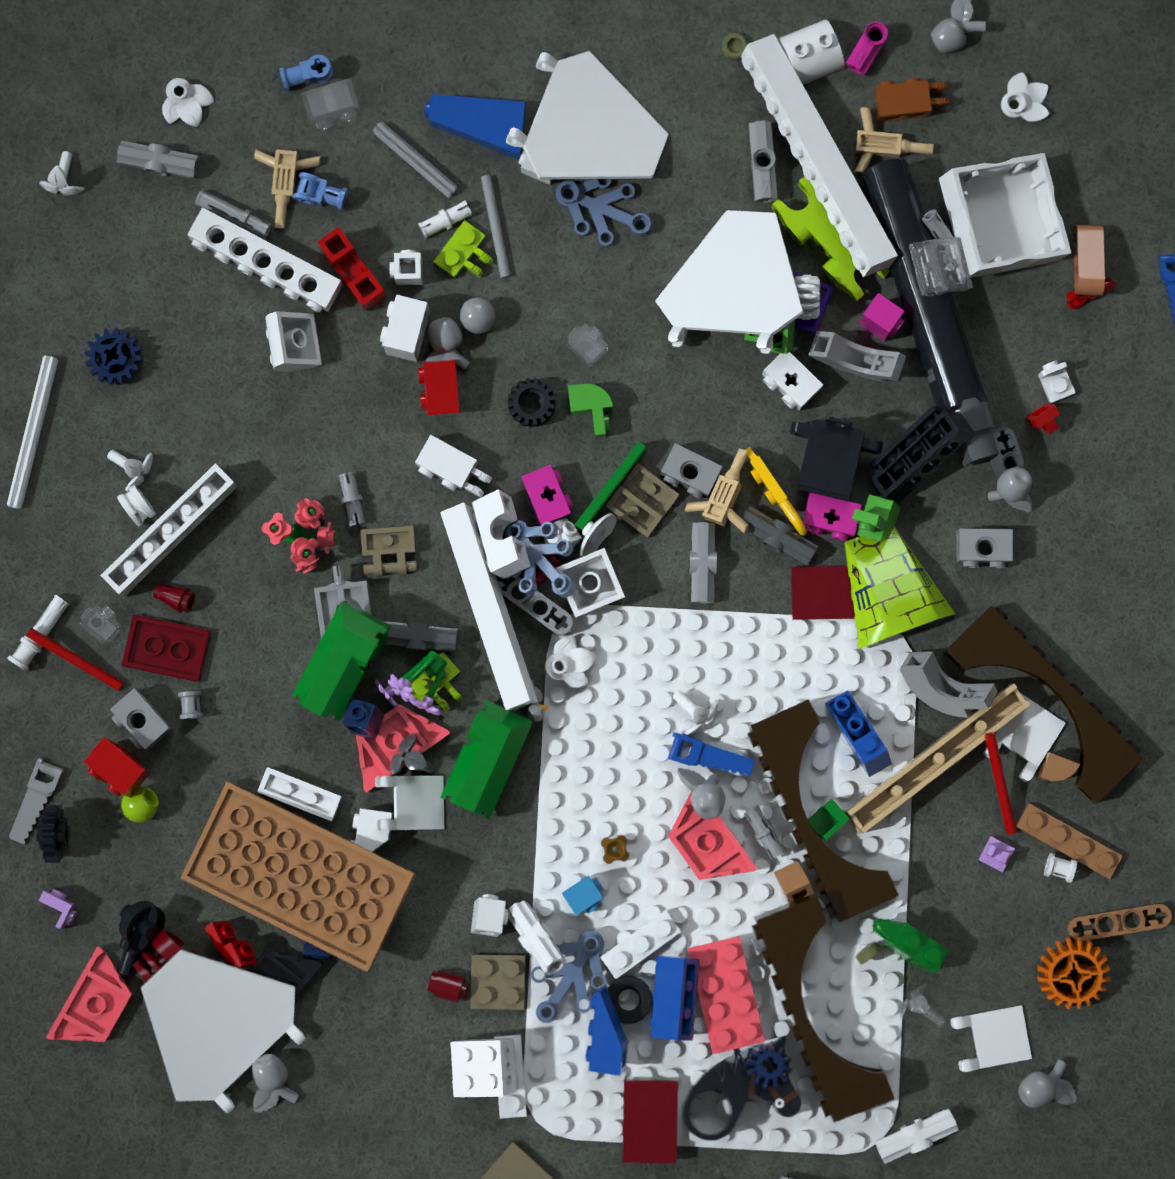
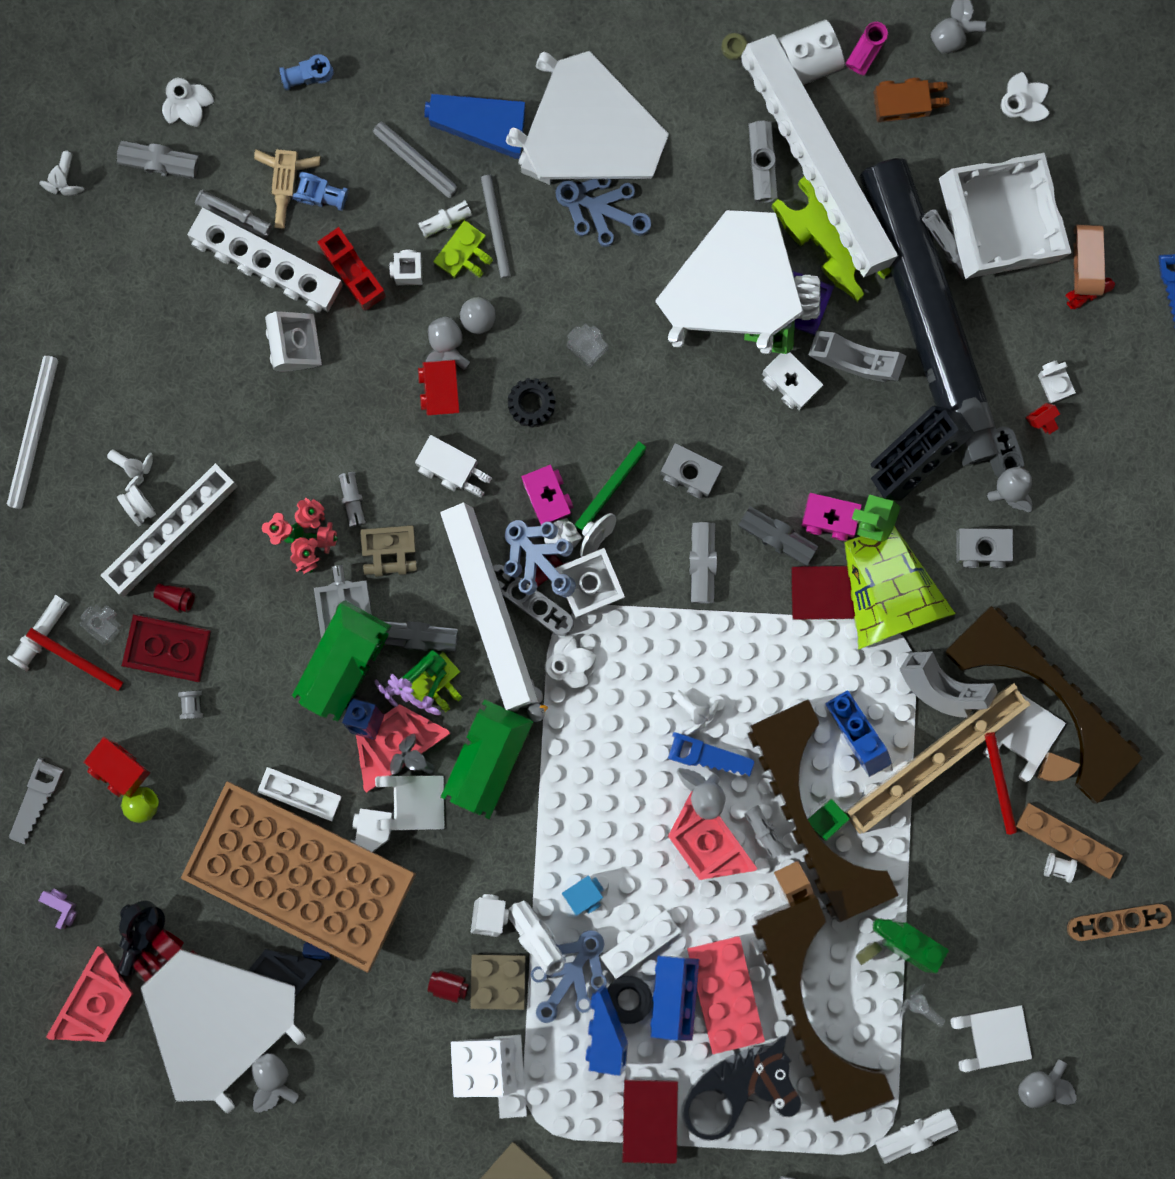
black gear [36,805,70,863] -> none
dark blue gear [84,328,143,386] -> none
light grey brick [110,688,172,750] -> none
red slope [205,920,258,968] -> none
clear brick [301,78,362,130] -> none
white brick [380,295,430,362] -> none
white arch [472,489,530,579] -> none
bright green brick [568,384,613,439] -> none
pearl gold plate [601,835,629,864] -> none
dark tan slope [605,462,681,538] -> none
tan piece [685,448,749,534] -> none
yellow plate [745,447,807,536] -> none
dark blue gear [746,1043,792,1090] -> none
black piece [790,416,884,502] -> none
tan piece [854,107,933,174] -> none
dark pink brick [858,293,904,341] -> none
clear slope [909,237,973,296] -> none
lavender tile [978,836,1015,872] -> none
orange gear [1037,937,1110,1009] -> none

